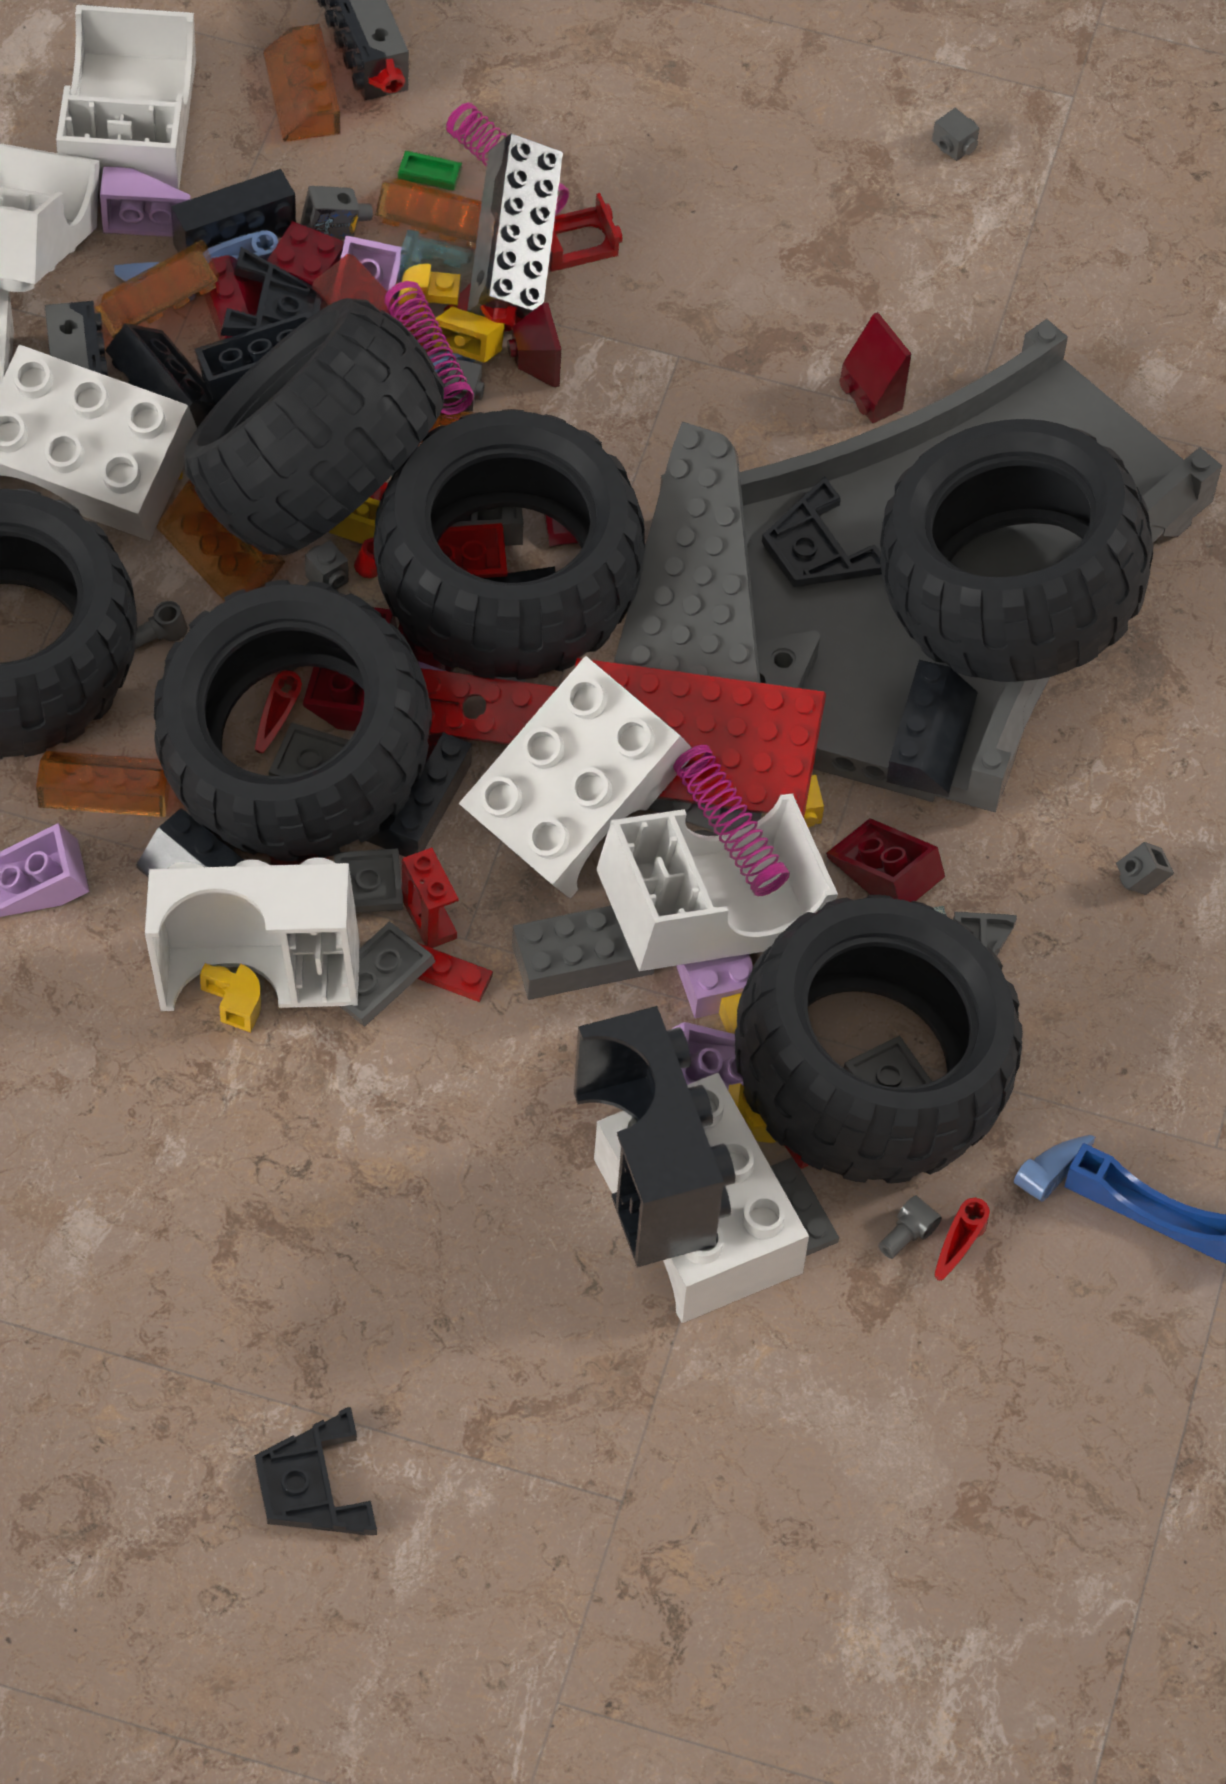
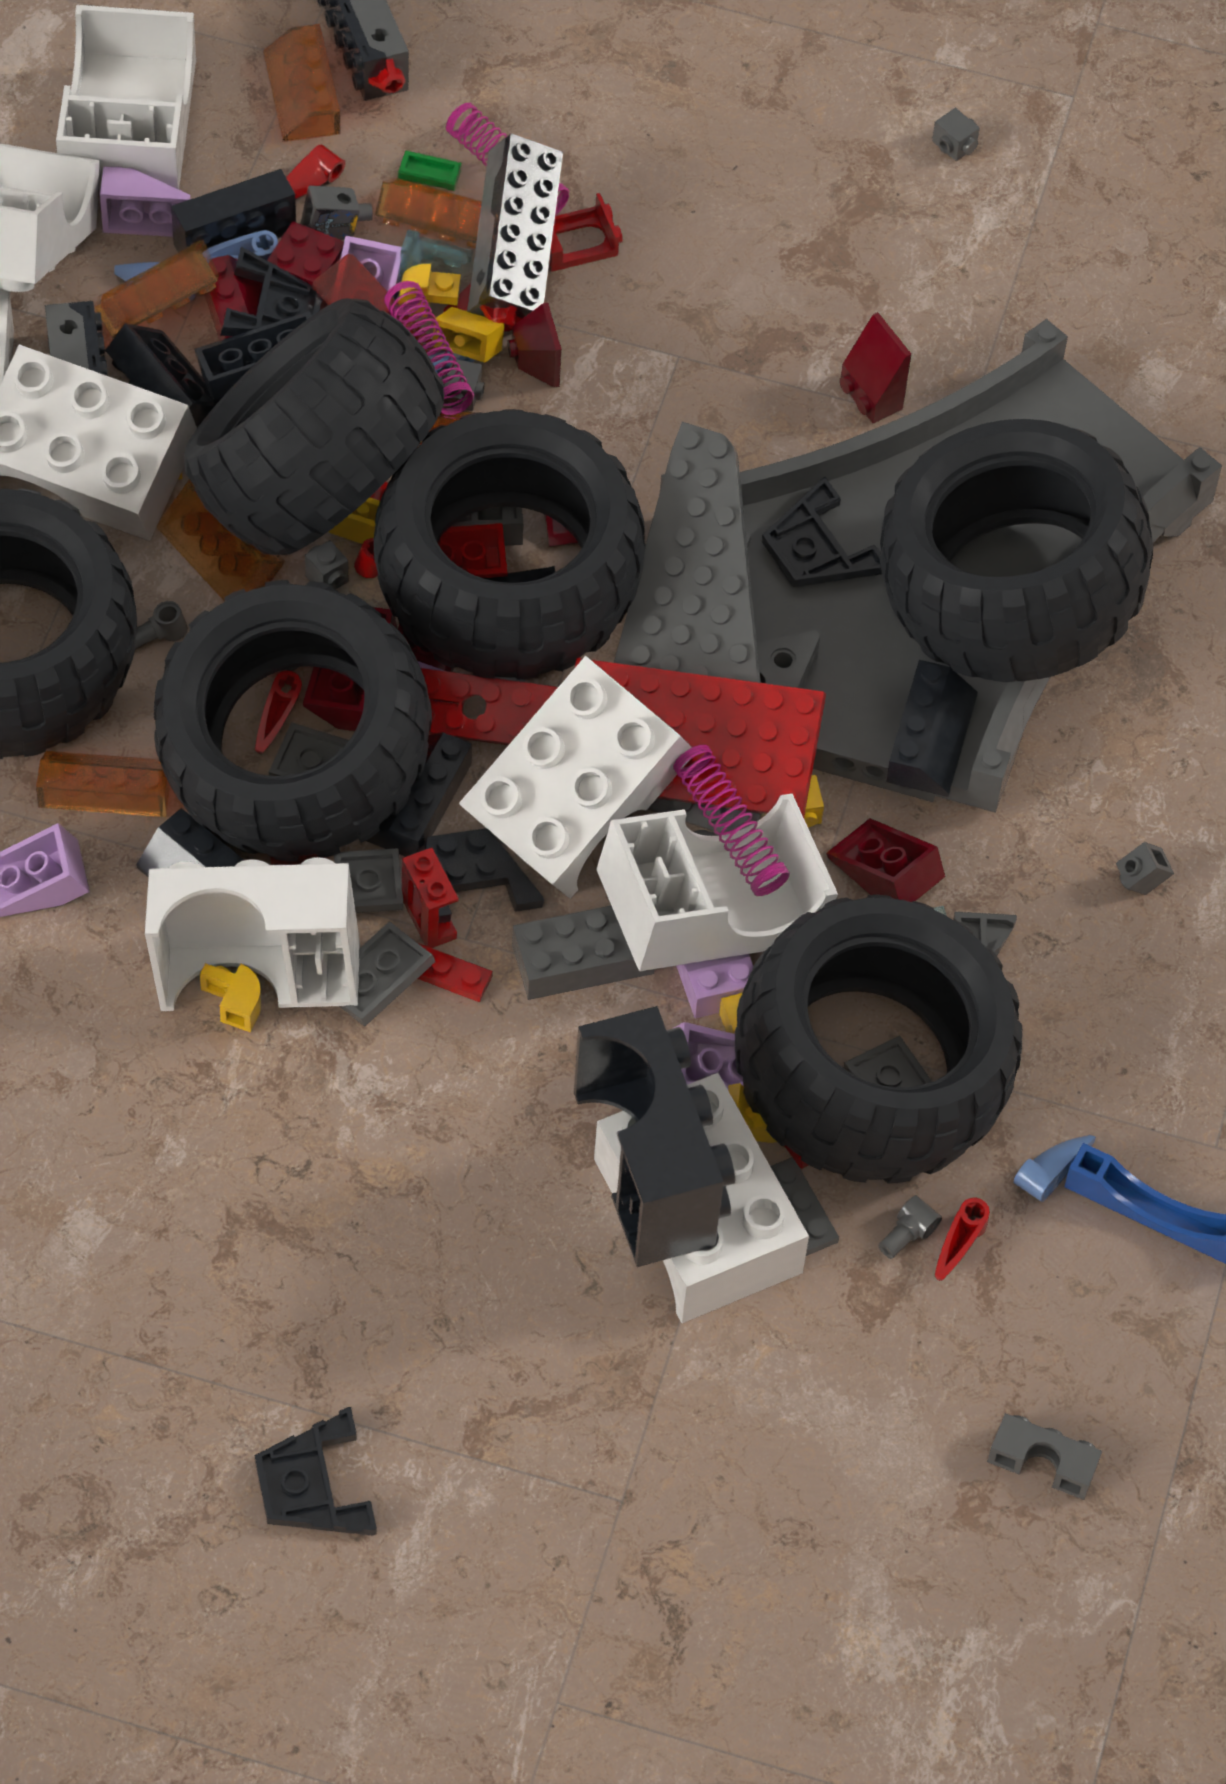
none -> red piece [286,144,346,198]
none -> black wing [425,828,544,923]
none -> dark grey arch [987,1413,1102,1500]

